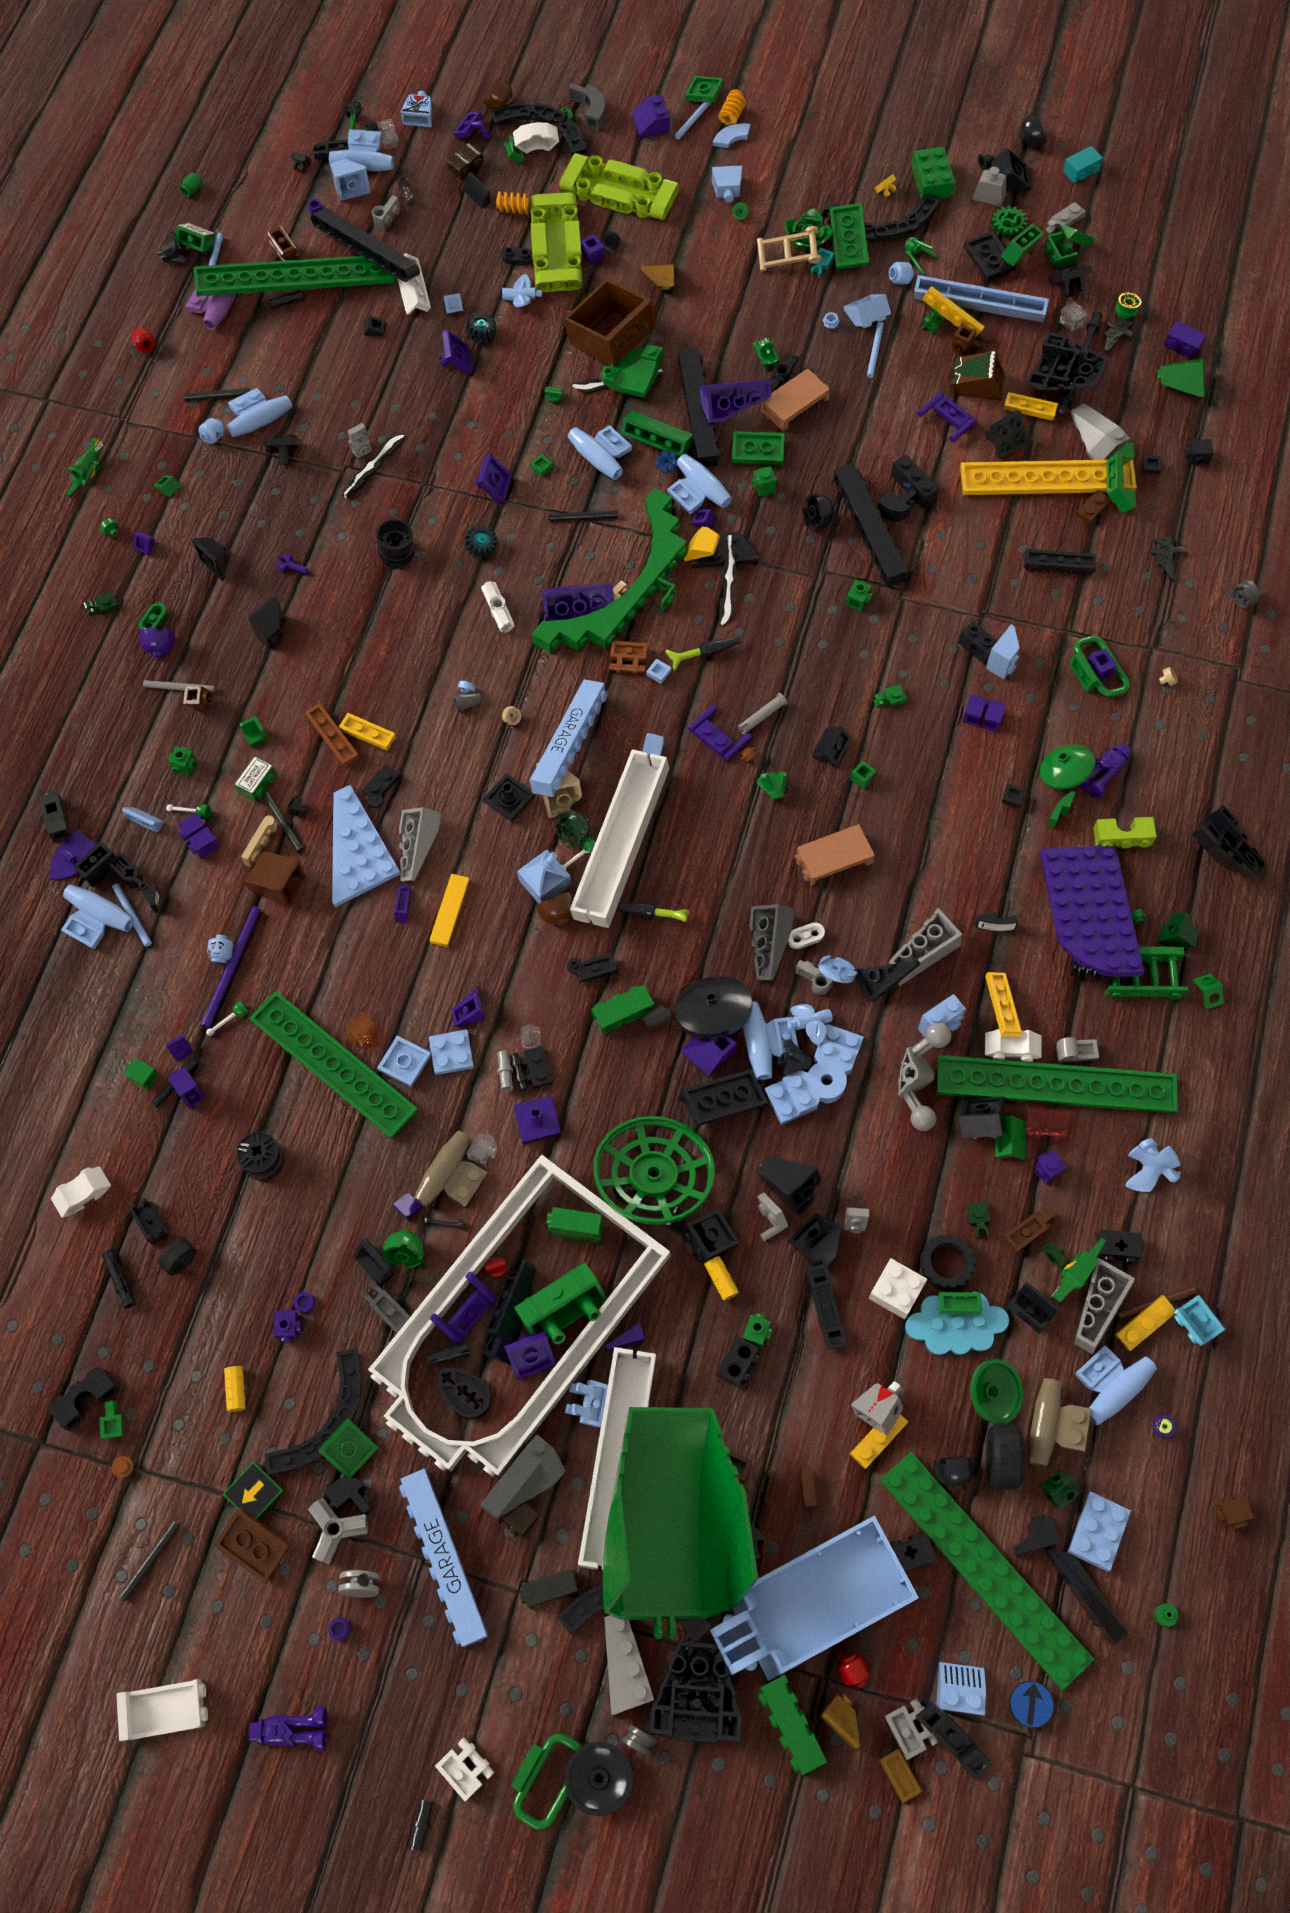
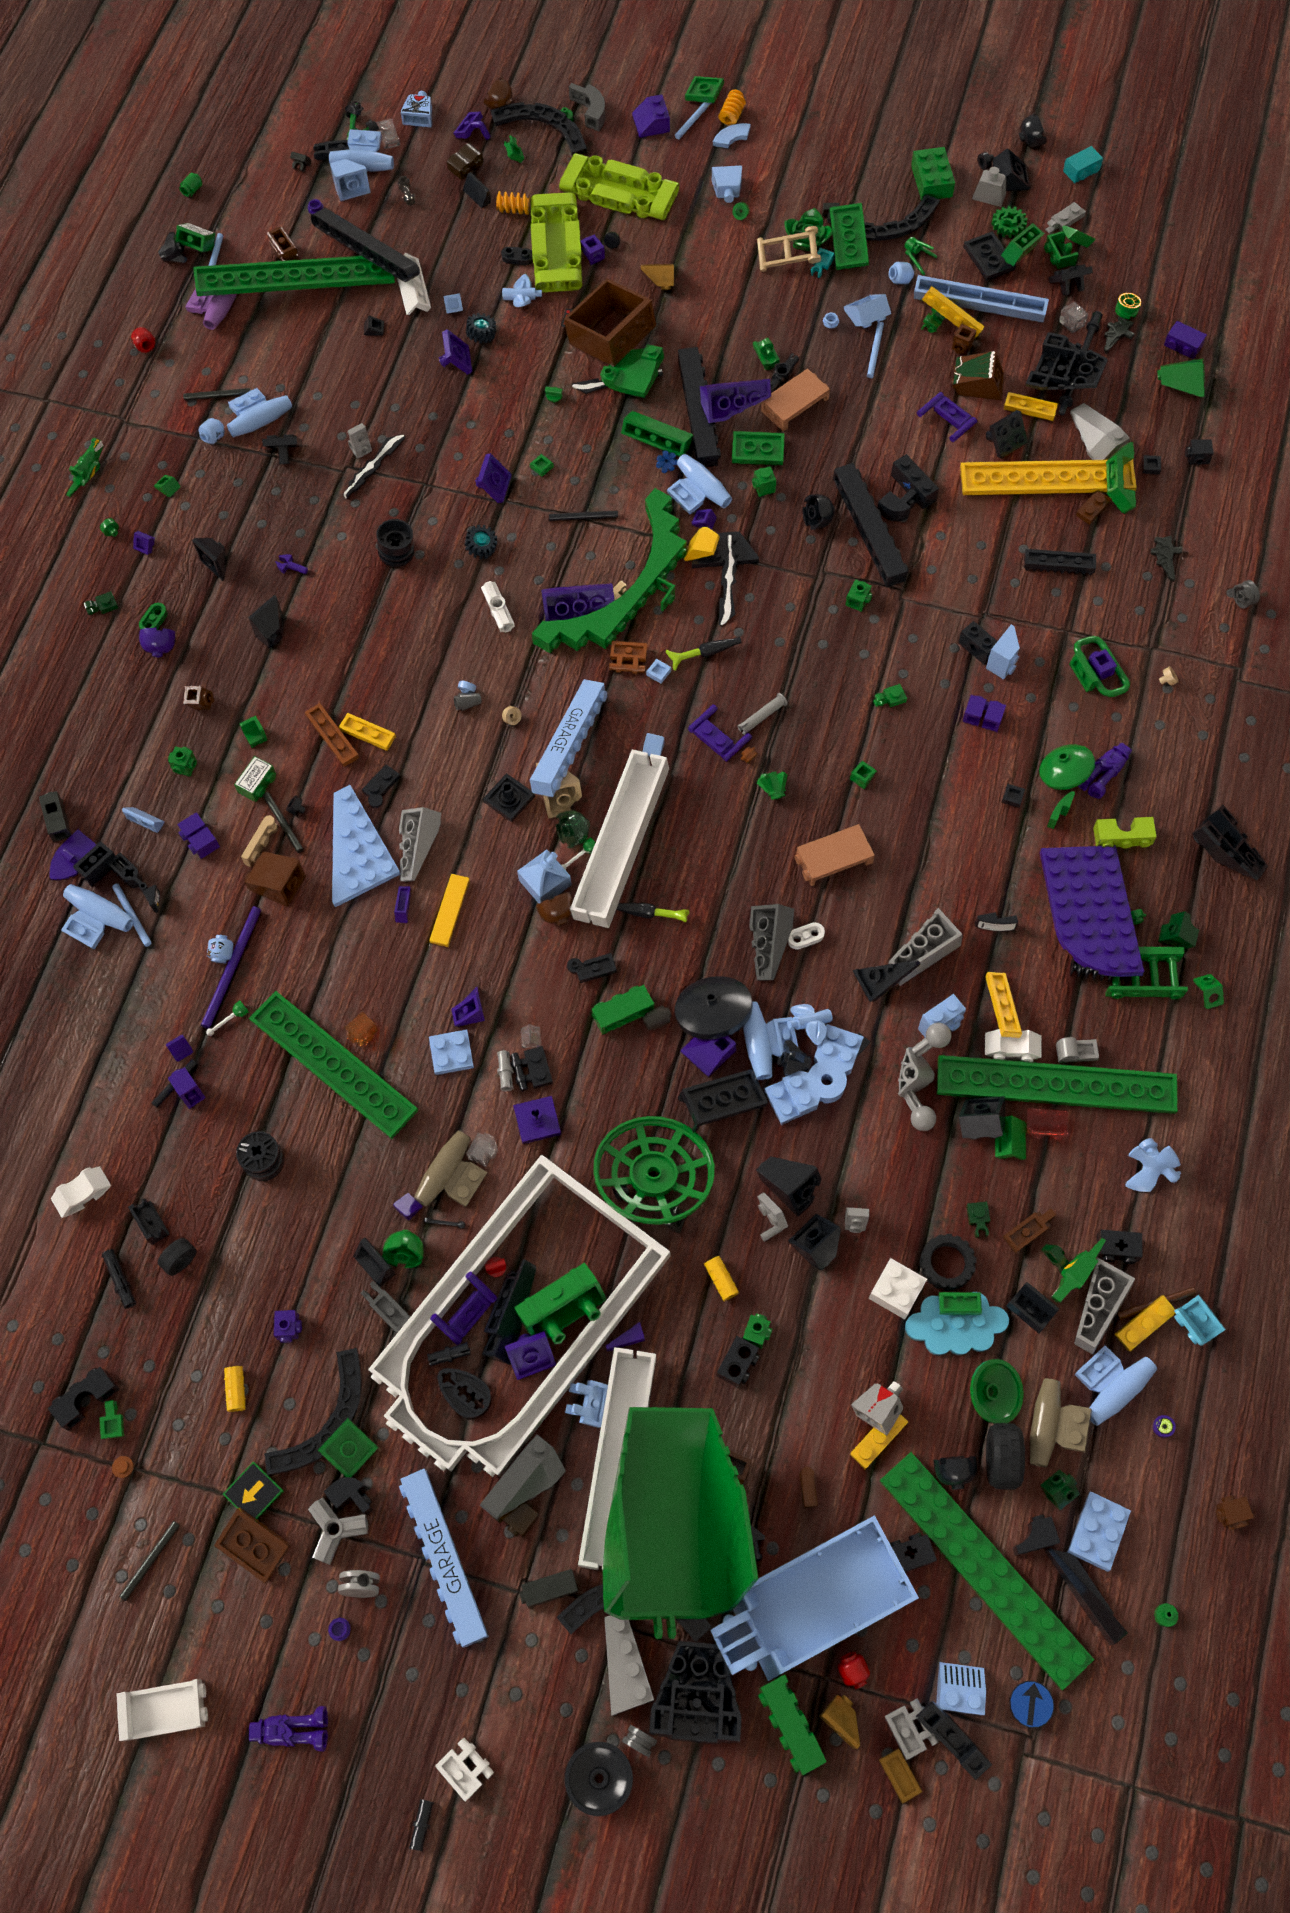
green brick [124,1058,159,1091] -> none
light grey bar [143,680,216,693] -> none
hinge [166,804,211,819] -> none
black pin [268,290,303,310] -> none
dark purple tile [294,1292,315,1314] -> none
light grey plate [372,195,400,231] -> none
light blue plate [377,1036,431,1088] -> none
green bar [510,1733,582,1830] -> none
white brick [513,122,559,154] -> none
green brick [547,1207,603,1245] -> none
light blue plate [568,425,632,480] -> none
black plate [681,1209,740,1265] -> none
light grey plate [795,960,834,996] -> none
black slope [806,1263,848,1350] -> none
black panel [812,726,852,767] -> none
light blue tile [818,956,857,983] -> none
yellow tile [875,174,896,197] -> none
dark purple brick [1034,1151,1067,1184] -> none

